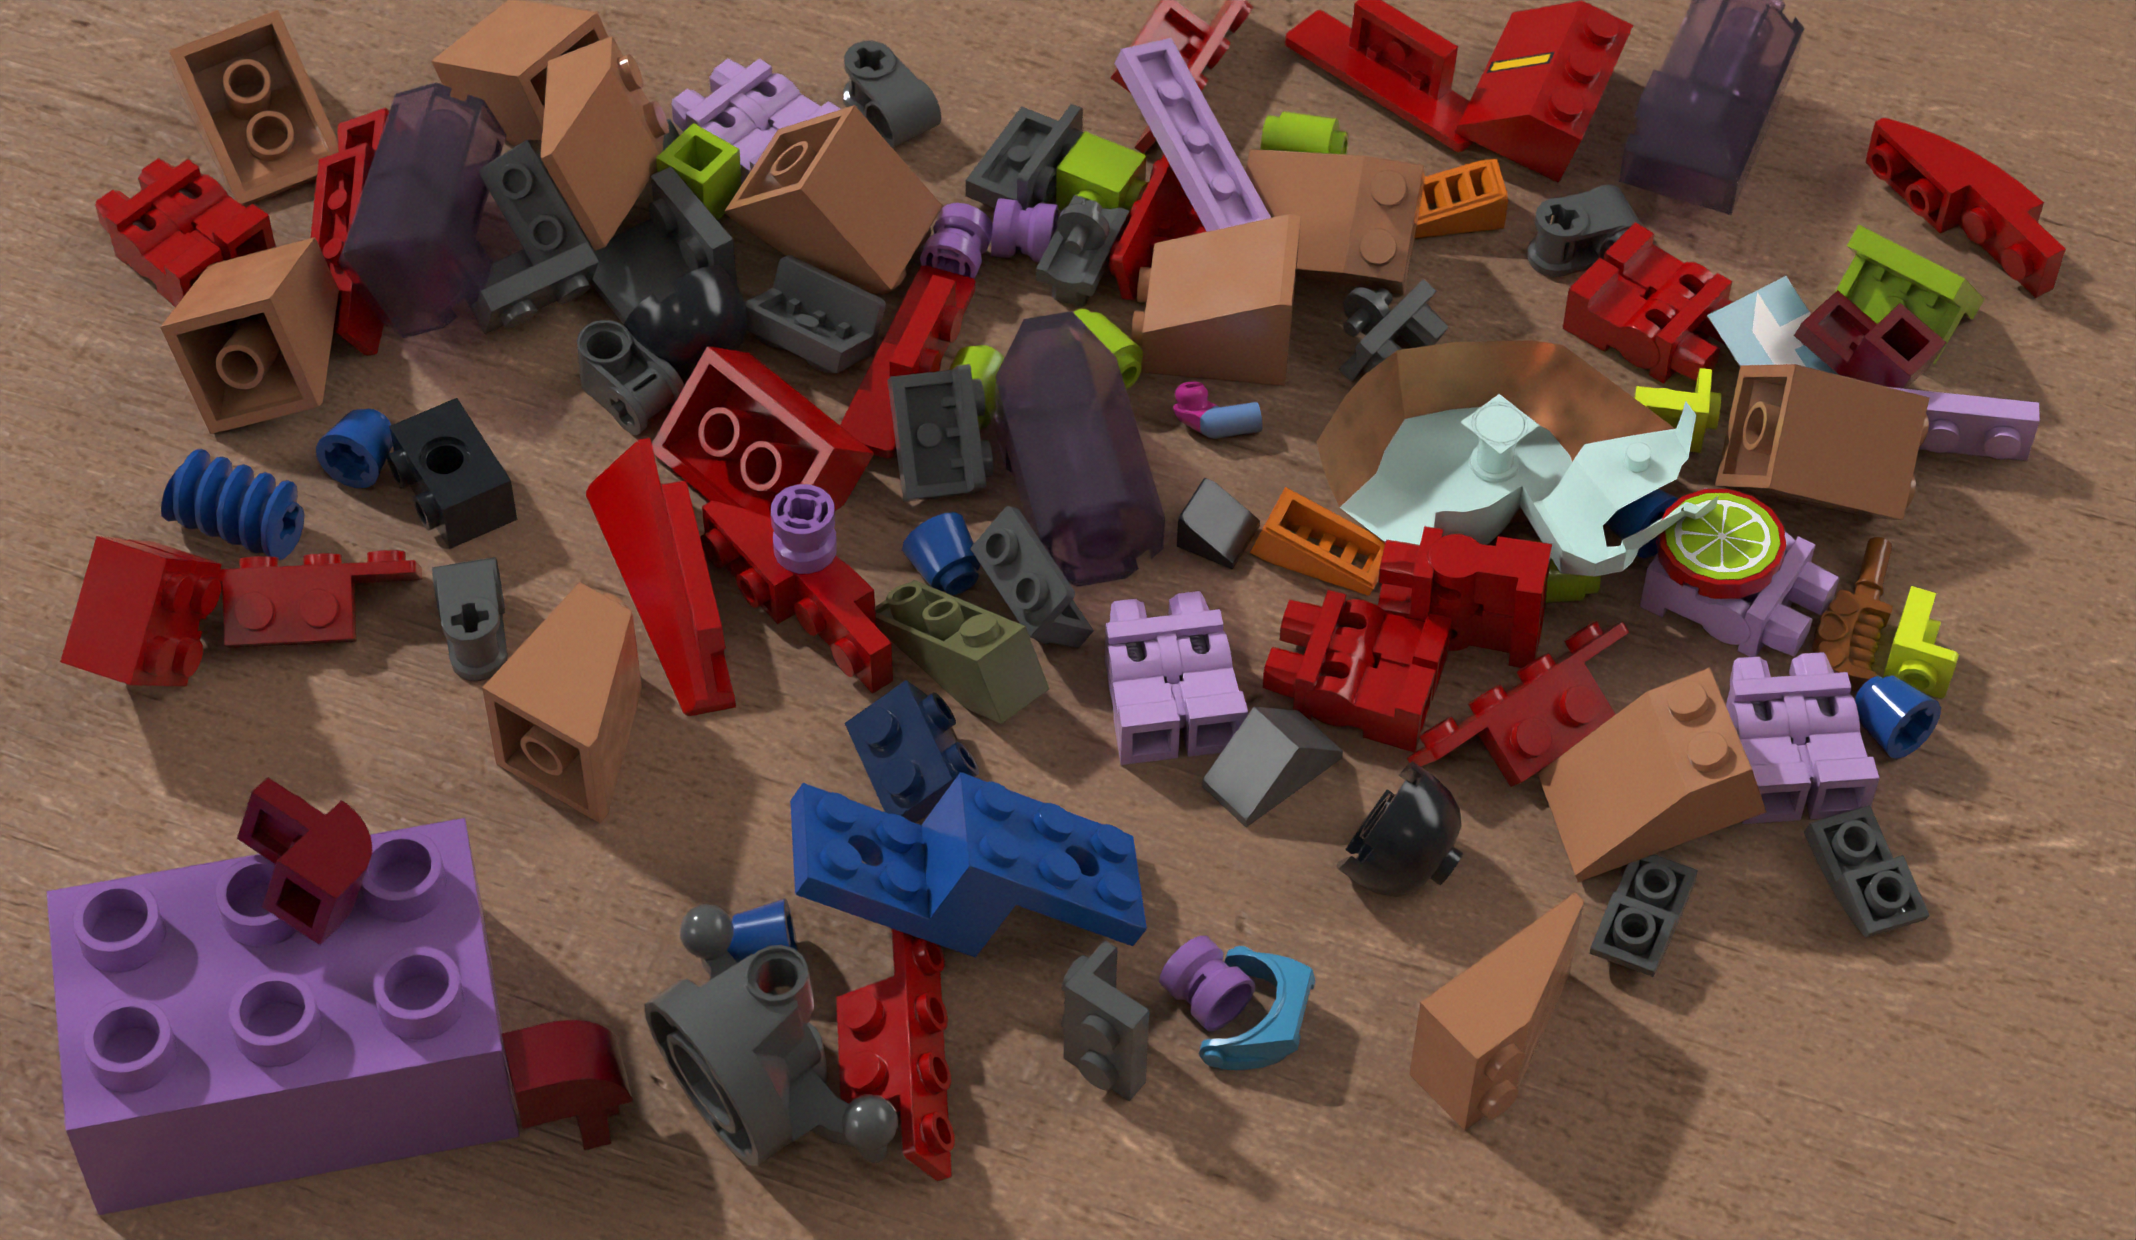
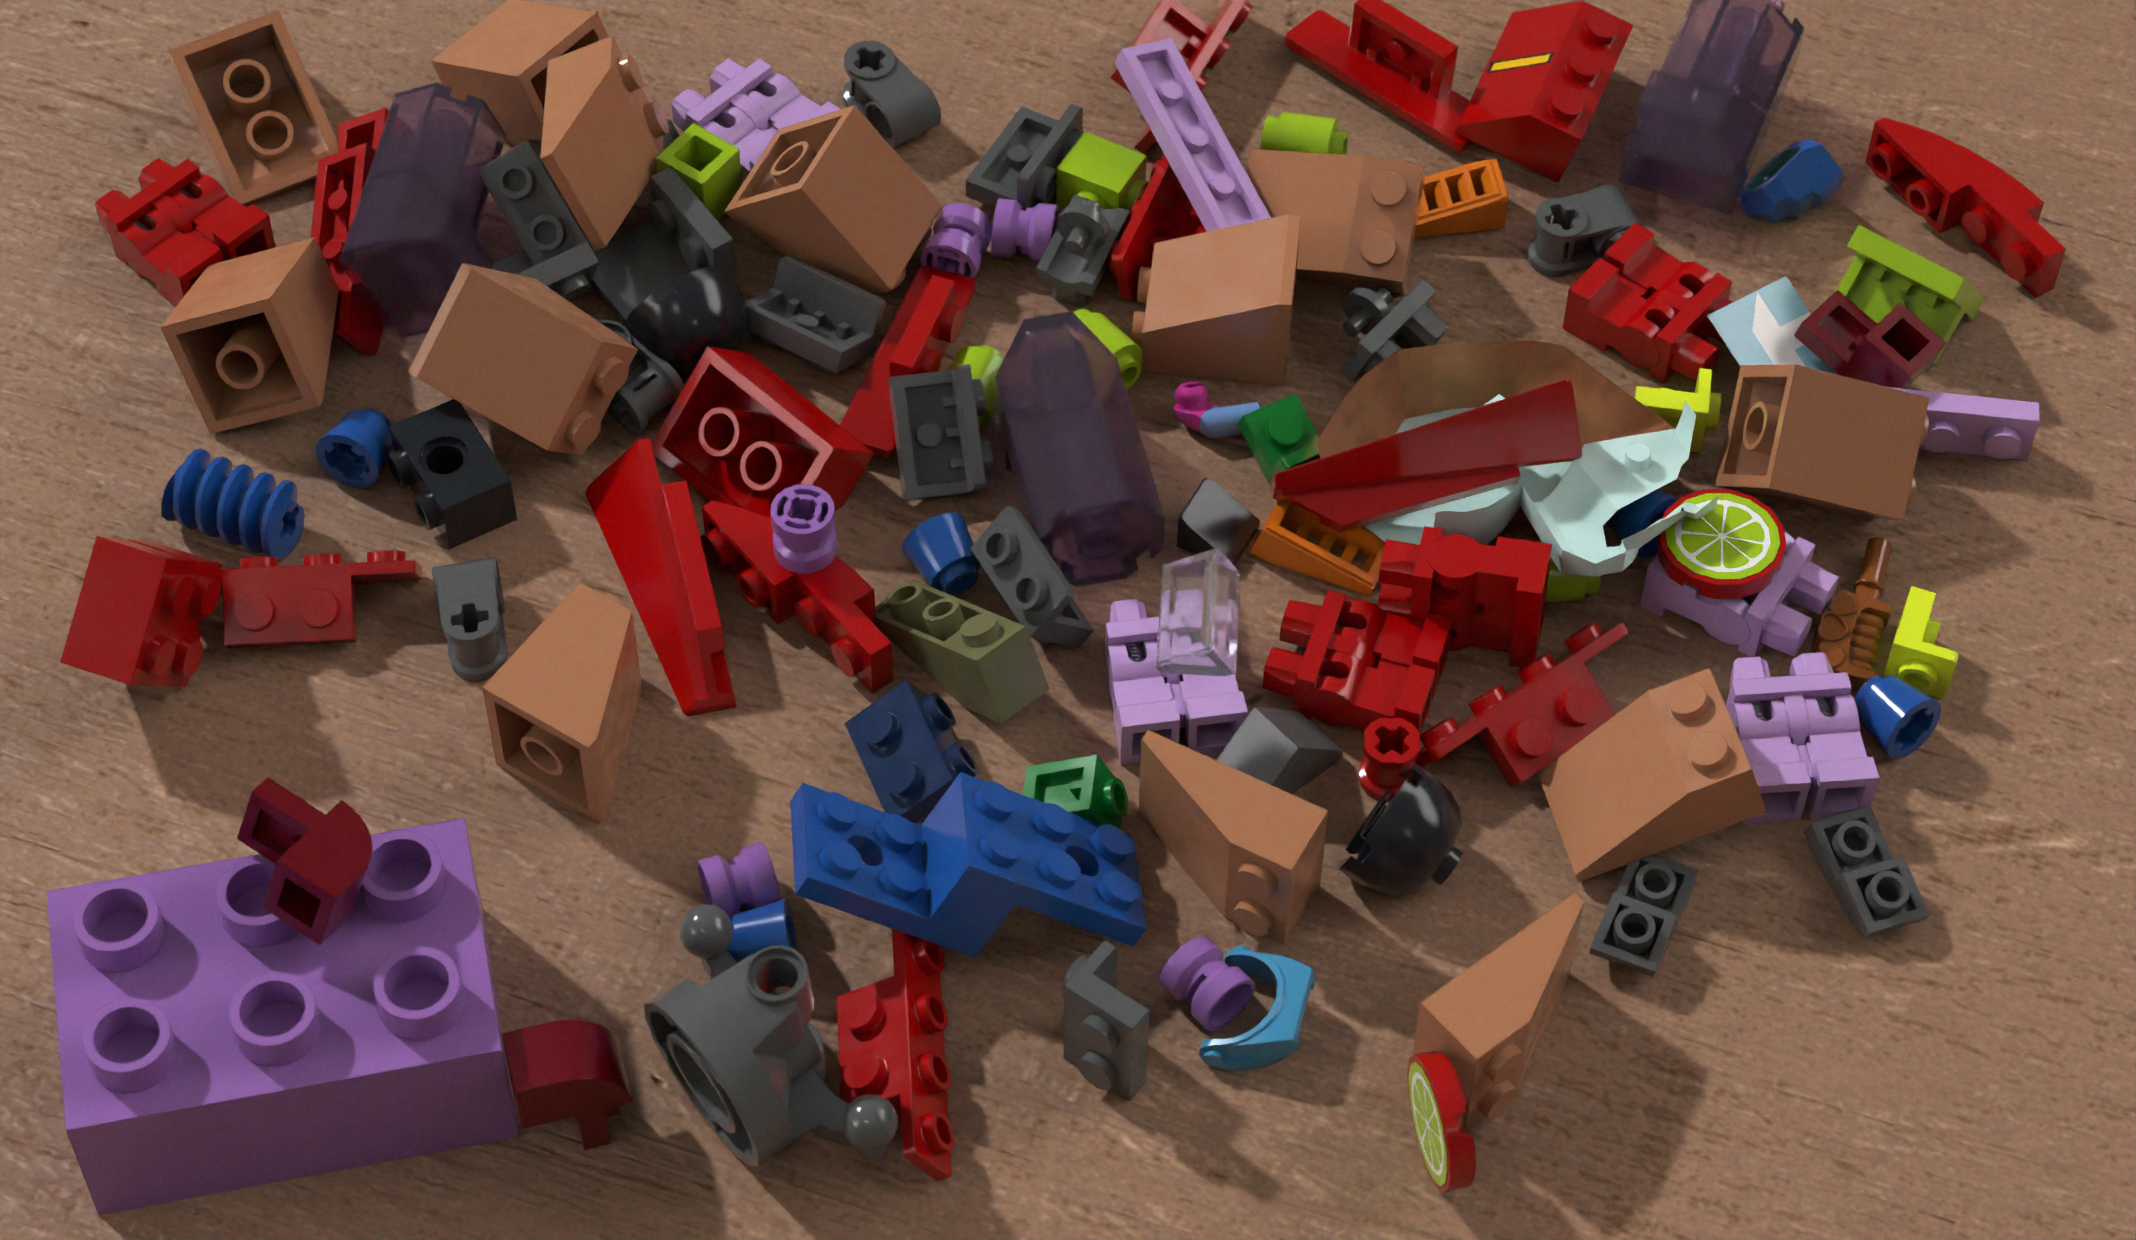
none -> nougat slope [408,263,638,456]
none -> medium lavender wheel [697,842,781,920]
none -> green bracket [1022,754,1128,829]
none -> nougat slope [1139,730,1328,944]
none -> clear slope [1156,548,1241,676]
none -> green bracket [1237,393,1320,486]
none -> red wedge [1270,379,1582,533]
none -> red bush [1358,717,1421,800]
none -> red tile [1407,1051,1476,1193]
none -> blue rock [1740,139,1843,223]

